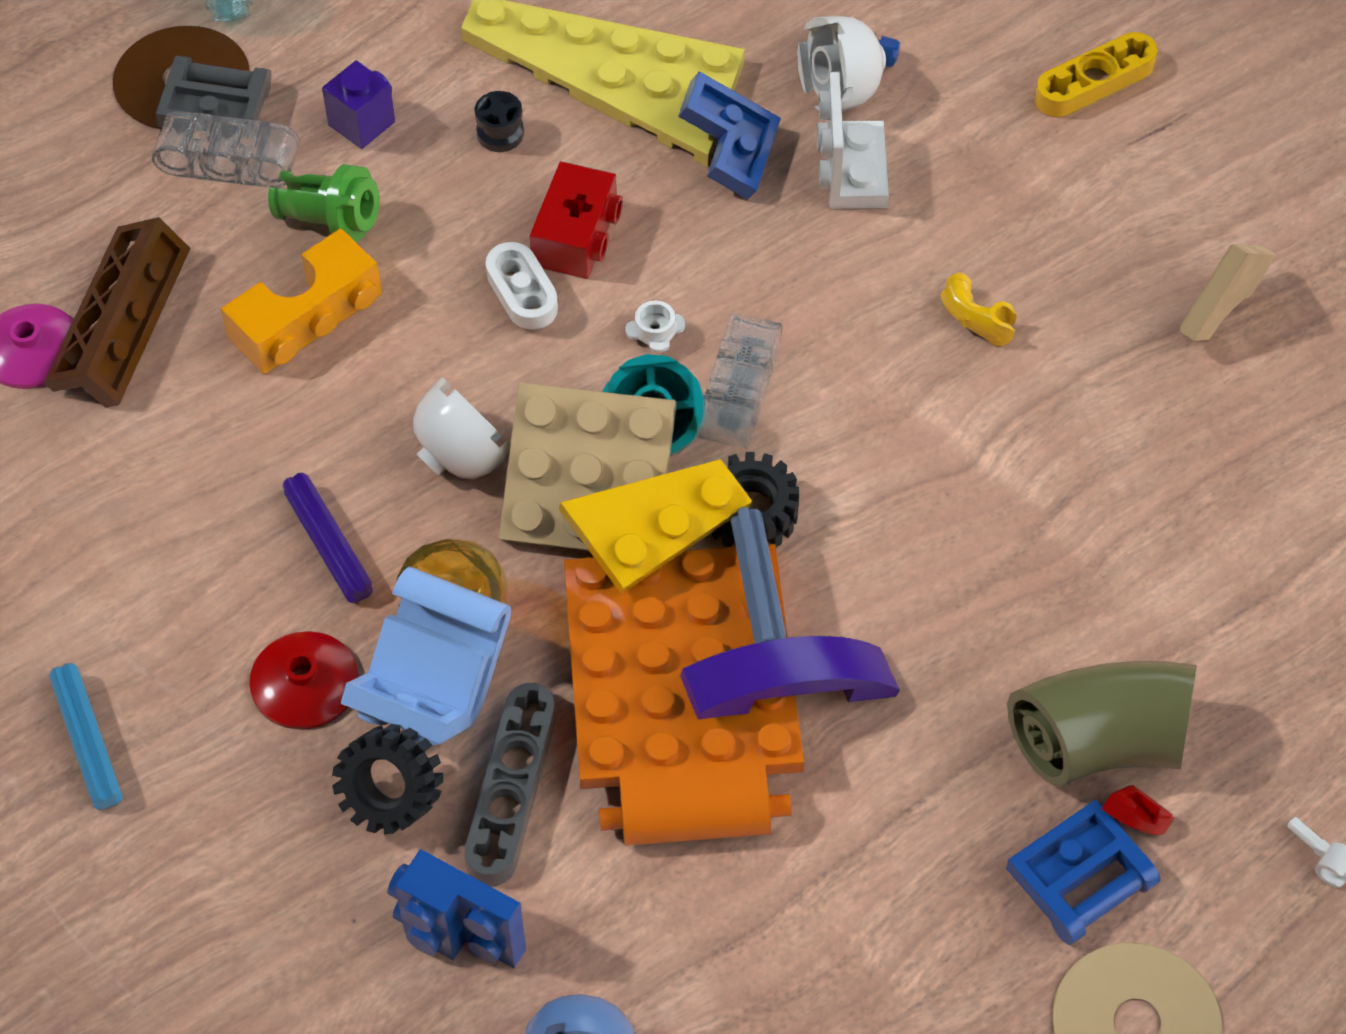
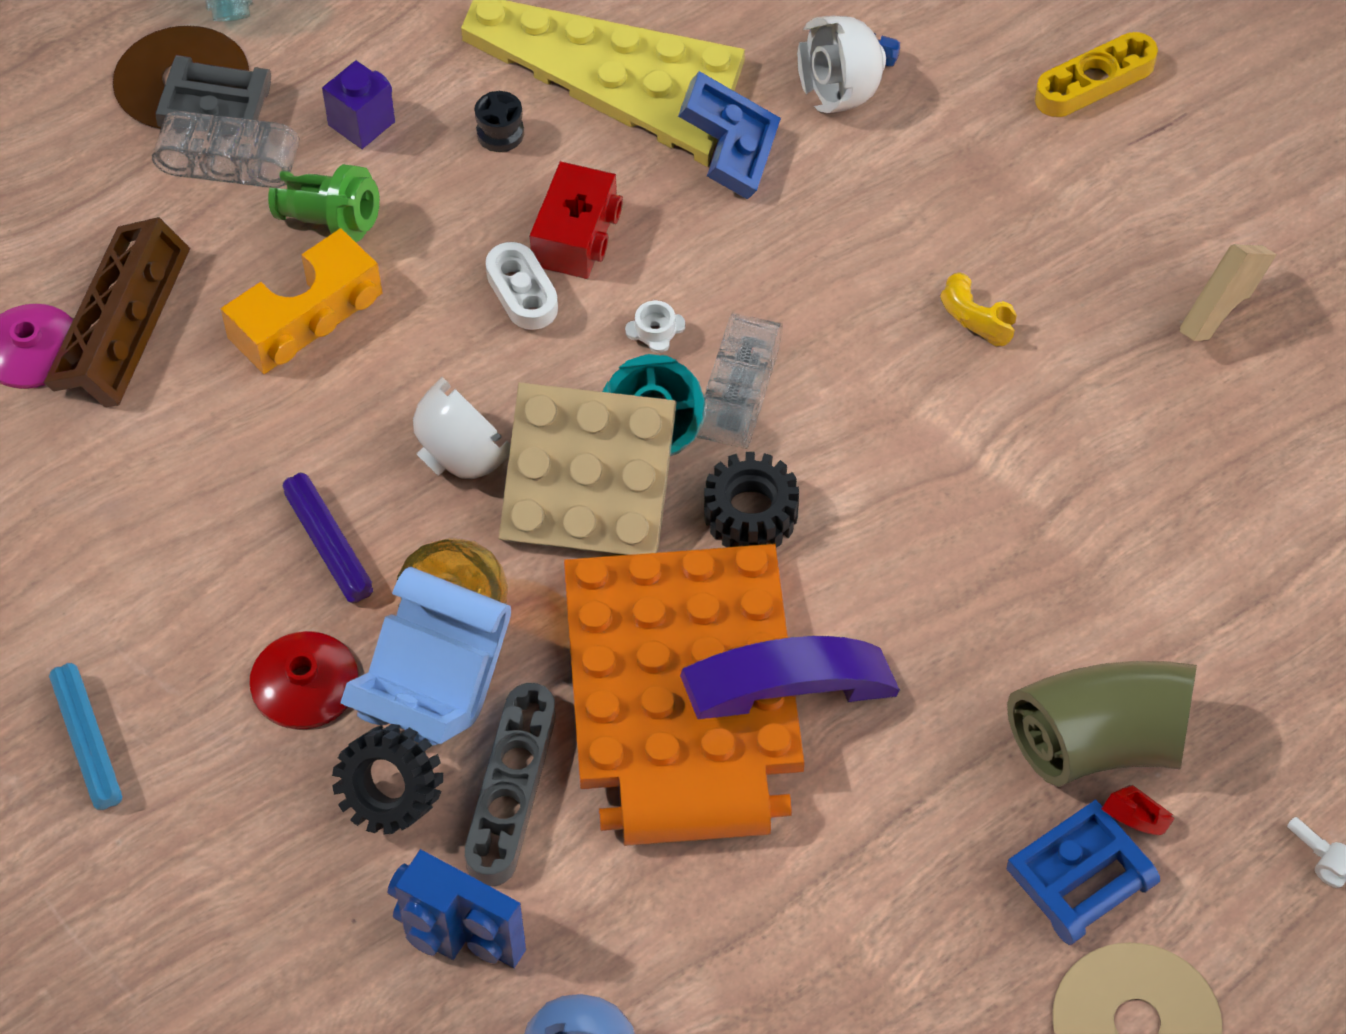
yellow wing [558,459,752,594] -> none
sand blue axle [731,507,787,643] -> none
white bracket [817,72,889,209] -> none

